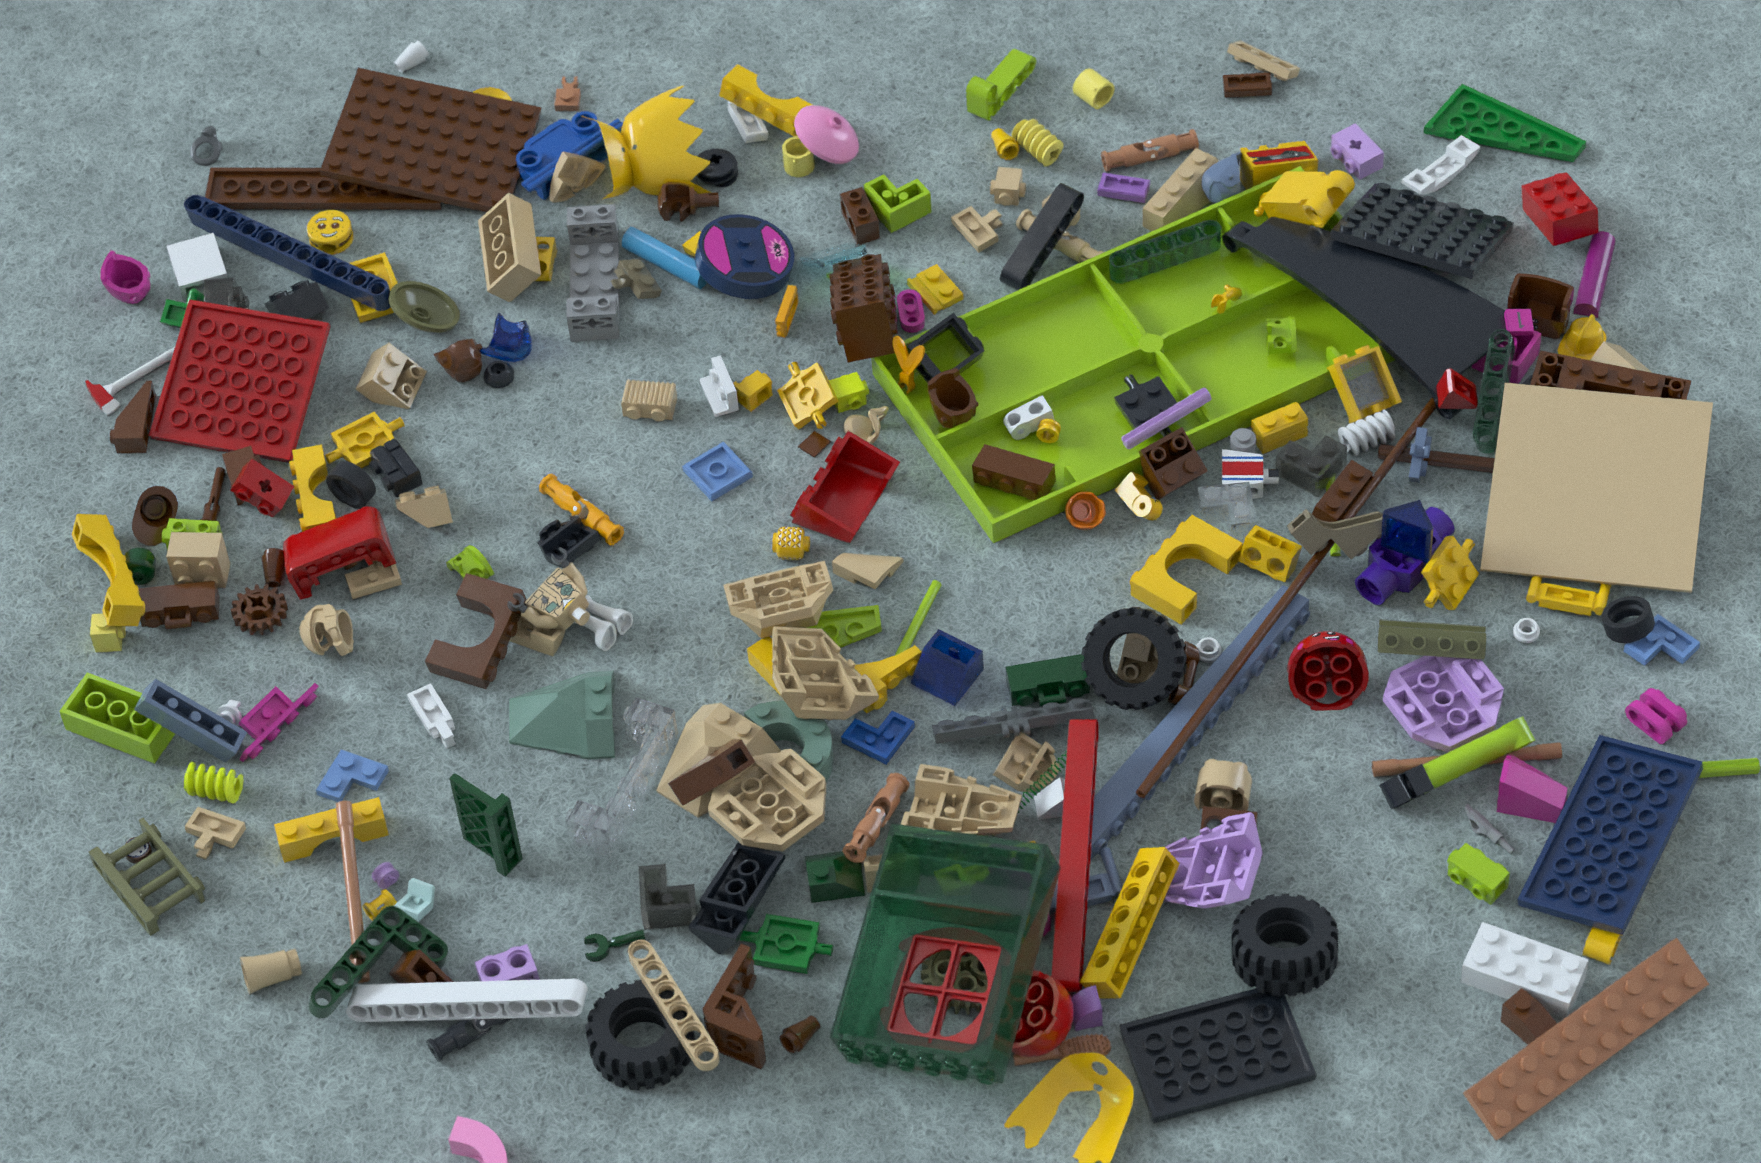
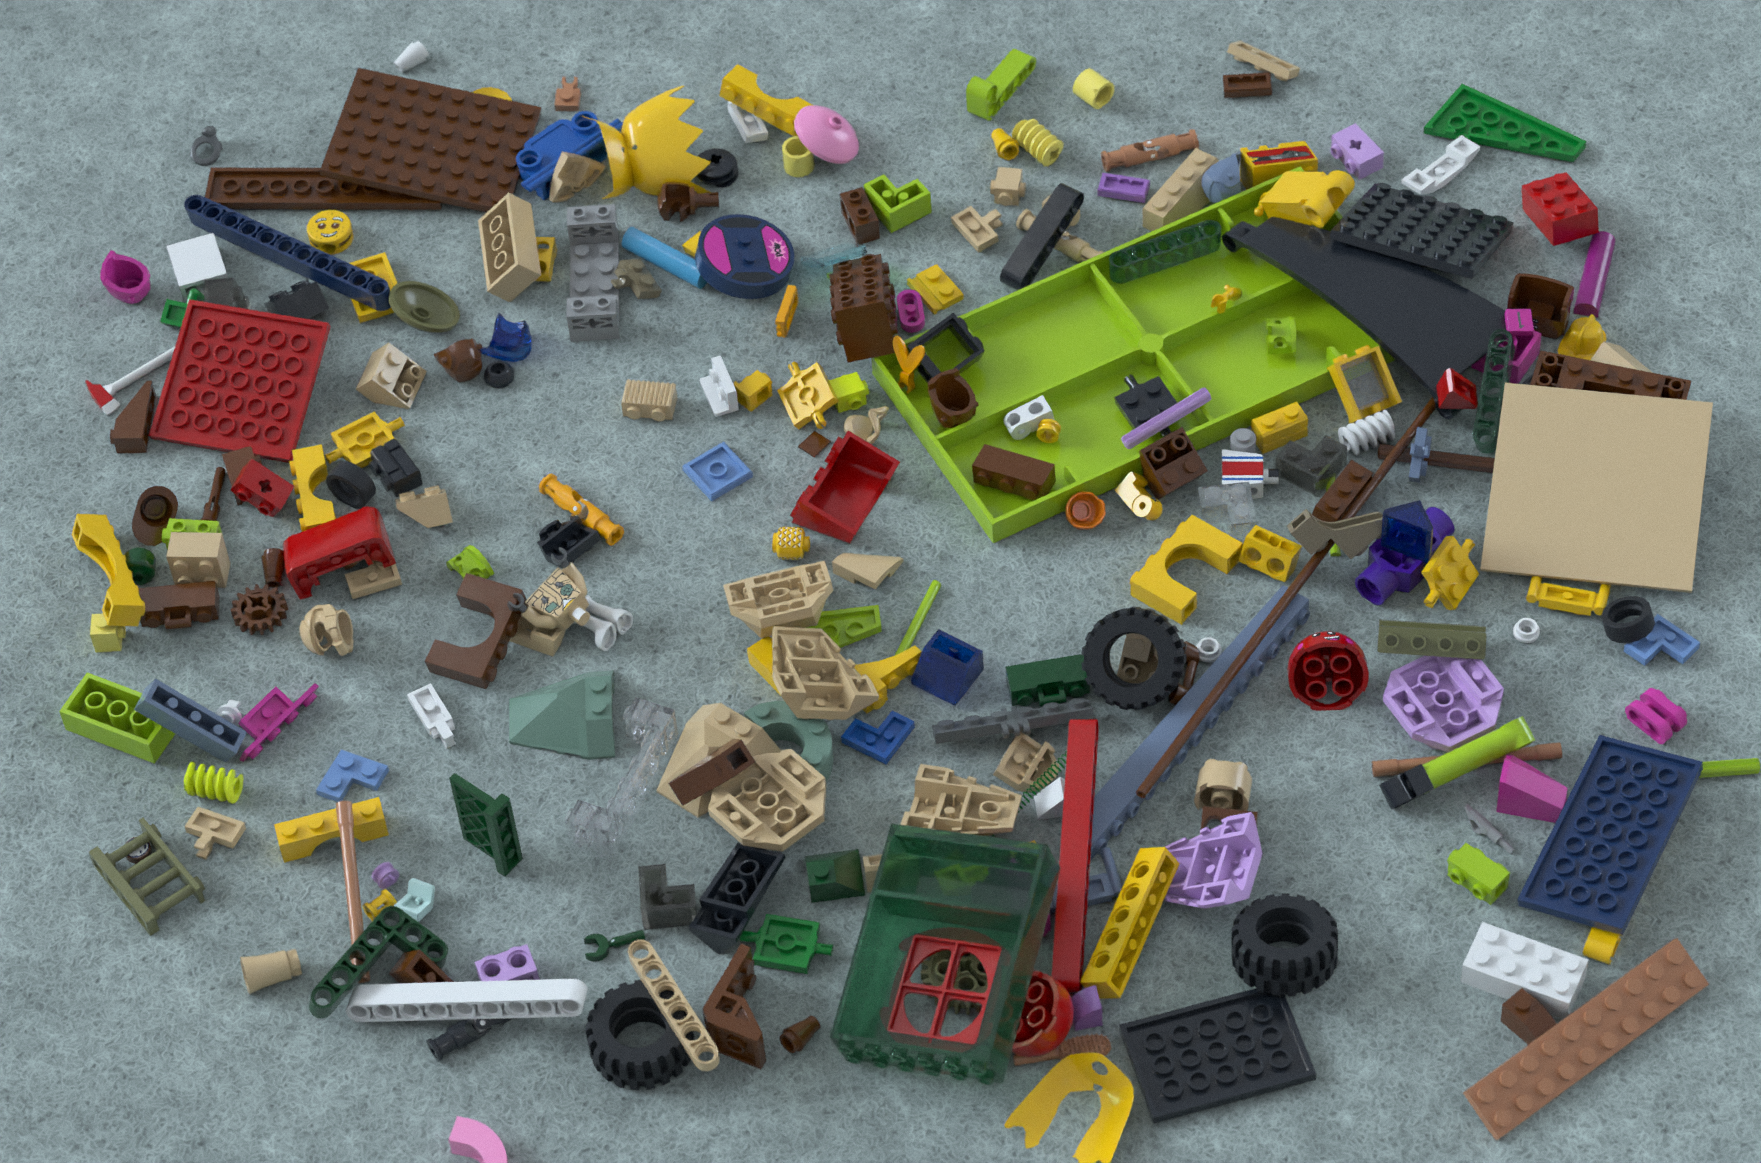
nougat piece [843,773,910,863] -> none

